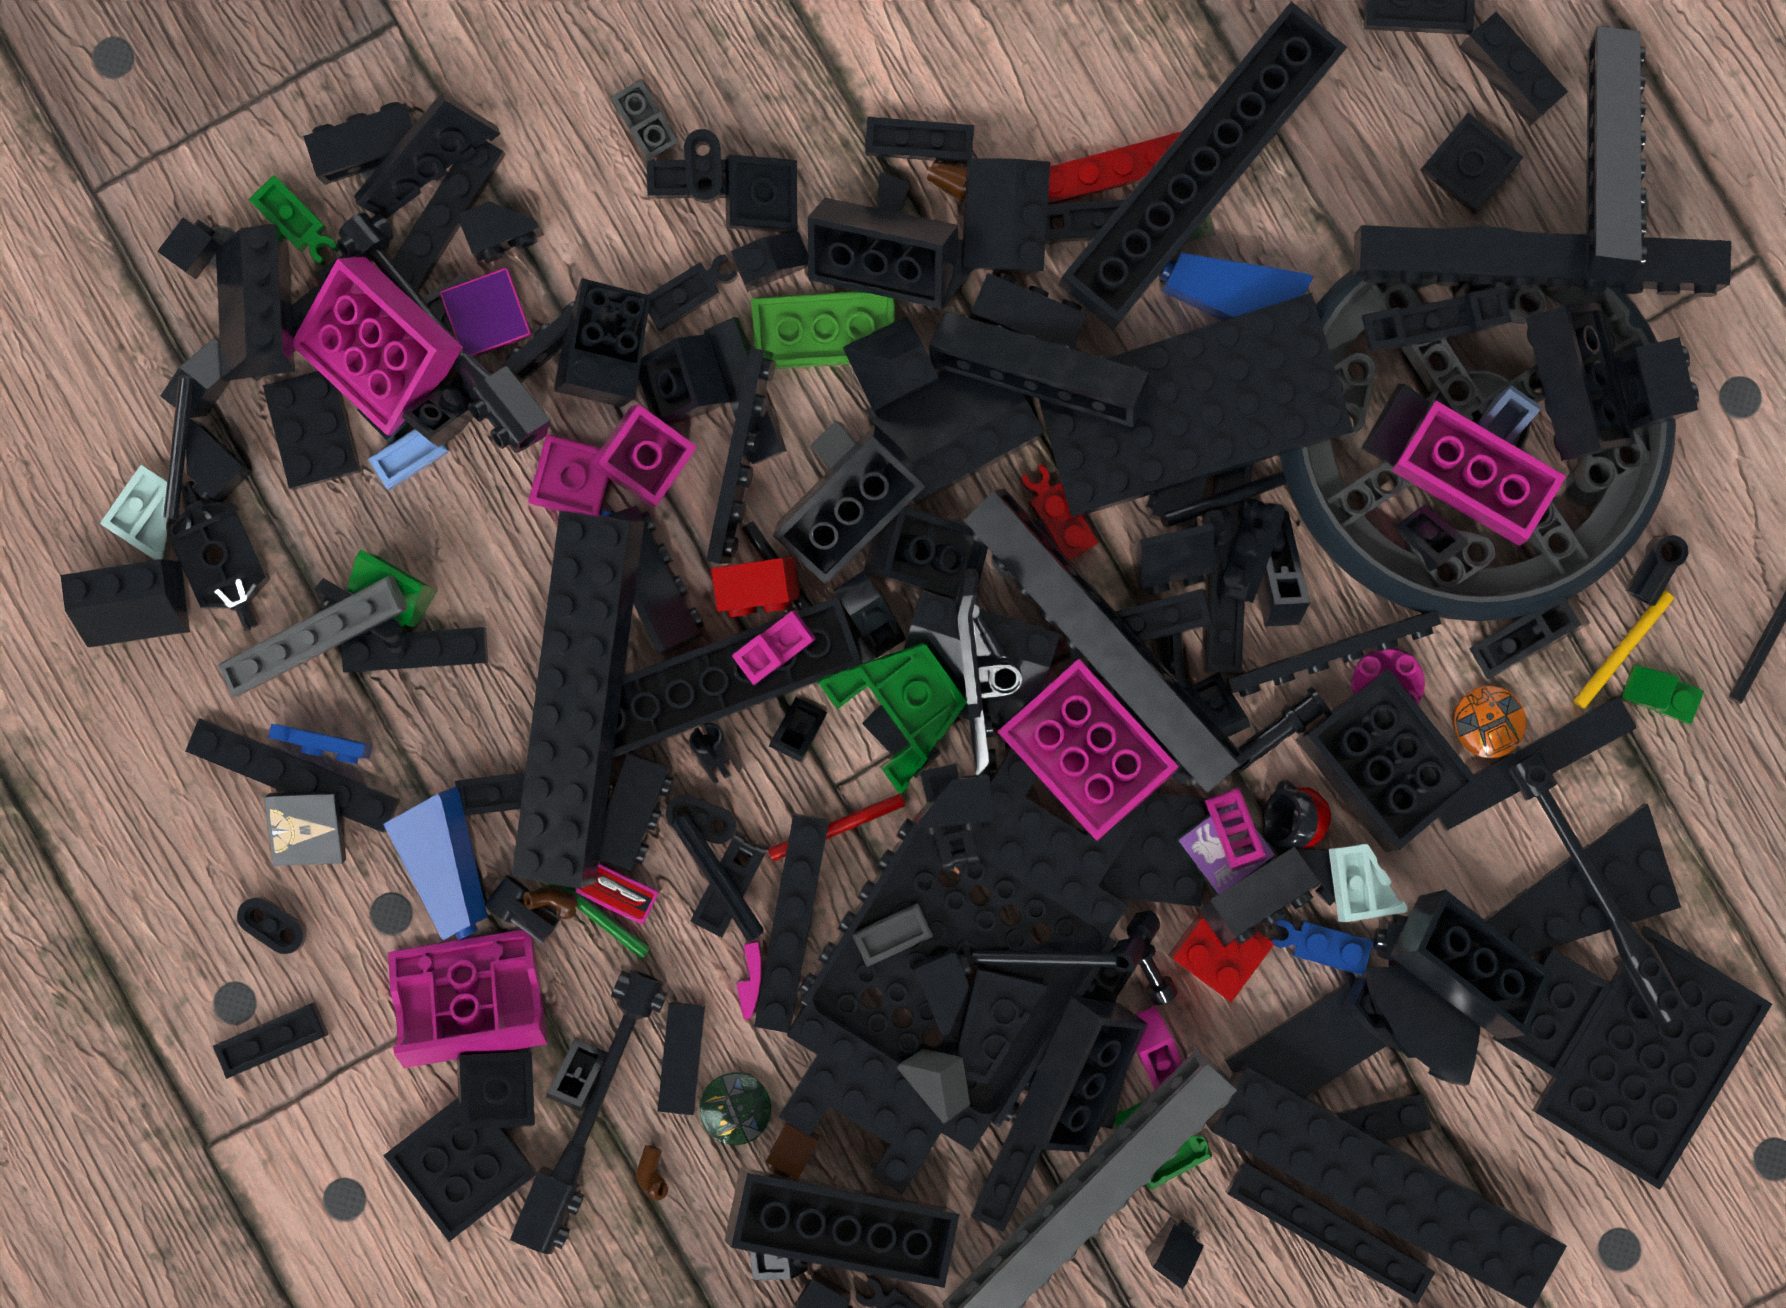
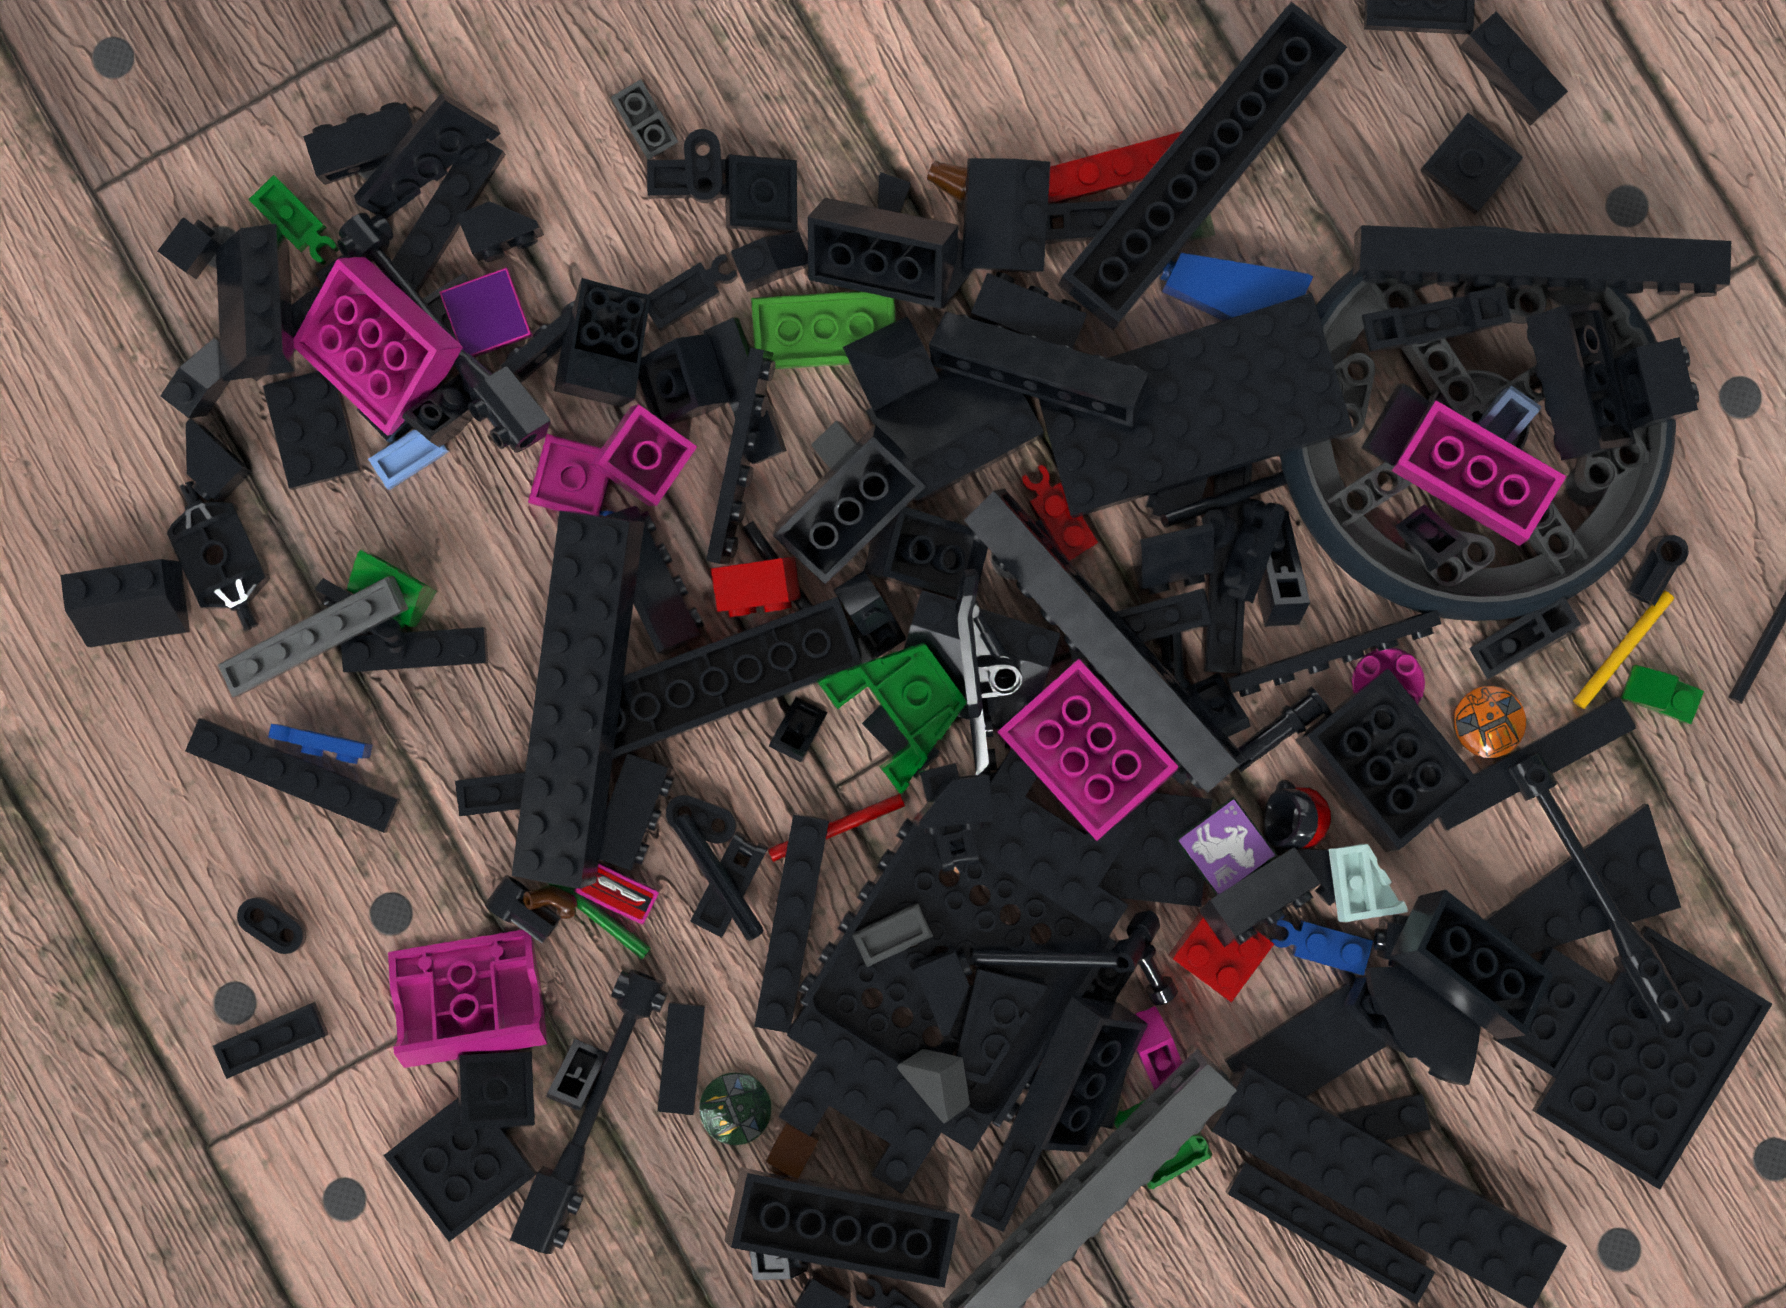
light aqua wing [100,465,169,560] -> none
black bar [163,375,194,519] -> none
tile [264,791,346,866] -> none
slope [383,787,488,940] -> none
reddish brown arm [635,1145,668,1201] -> none
black arm [689,723,743,783] -> none
dark pink slope [732,610,816,685] -> none
dark pink slope [736,939,763,1019] -> none
black plate [865,117,974,163] -> none
black slope [1145,1217,1204,1290] -> none
dark pink slope [1205,788,1266,872] -> none
black brick [1586,26,1647,284] -> none

